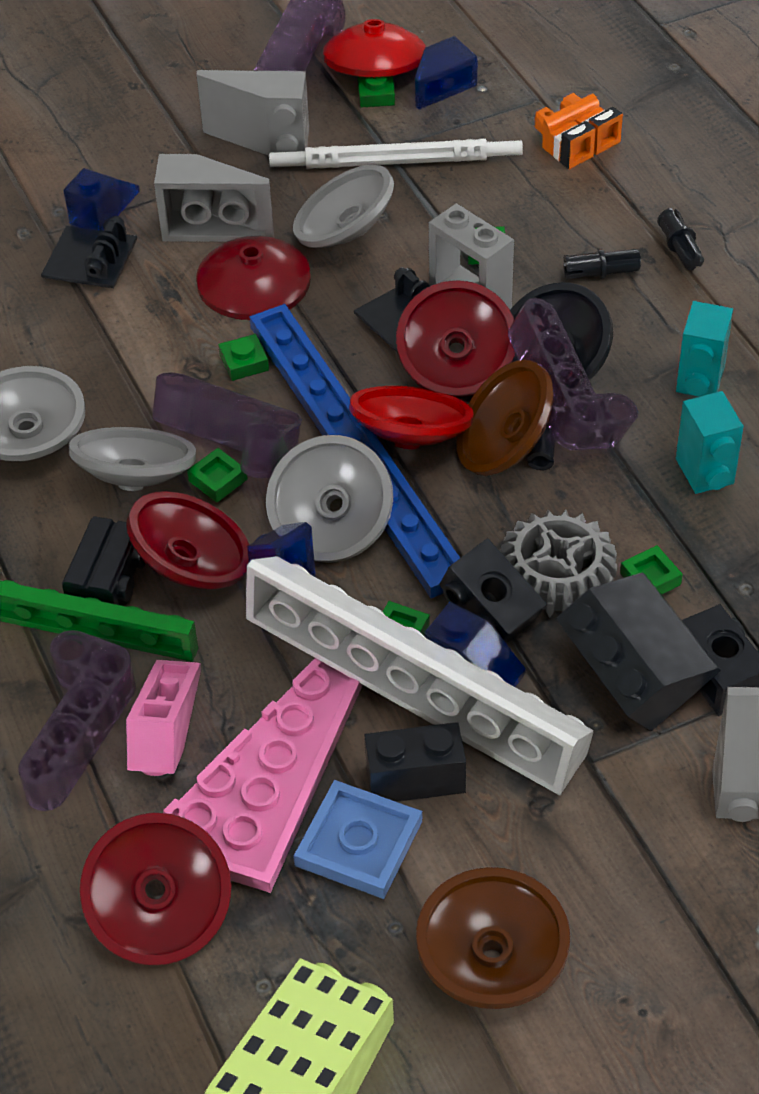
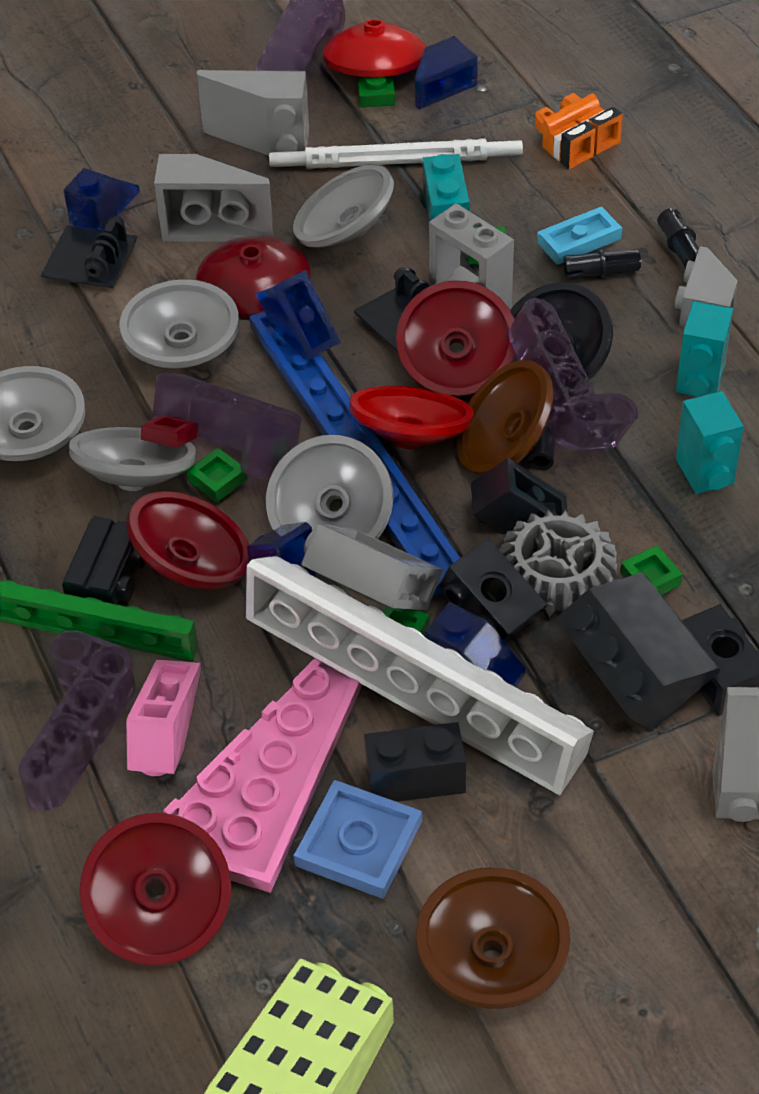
green plate [218,334,269,381] -> none
none -> light grey dish [119,280,239,369]
none -> dark red tile [141,415,198,448]
none -> clear blue slope [256,270,341,360]
none -> light grey window [301,523,444,610]
none -> teal brick [422,154,470,222]
none -> black slope [471,458,568,534]
none -> medium azure plate [537,206,622,265]
none -> light grey slope [675,246,738,327]

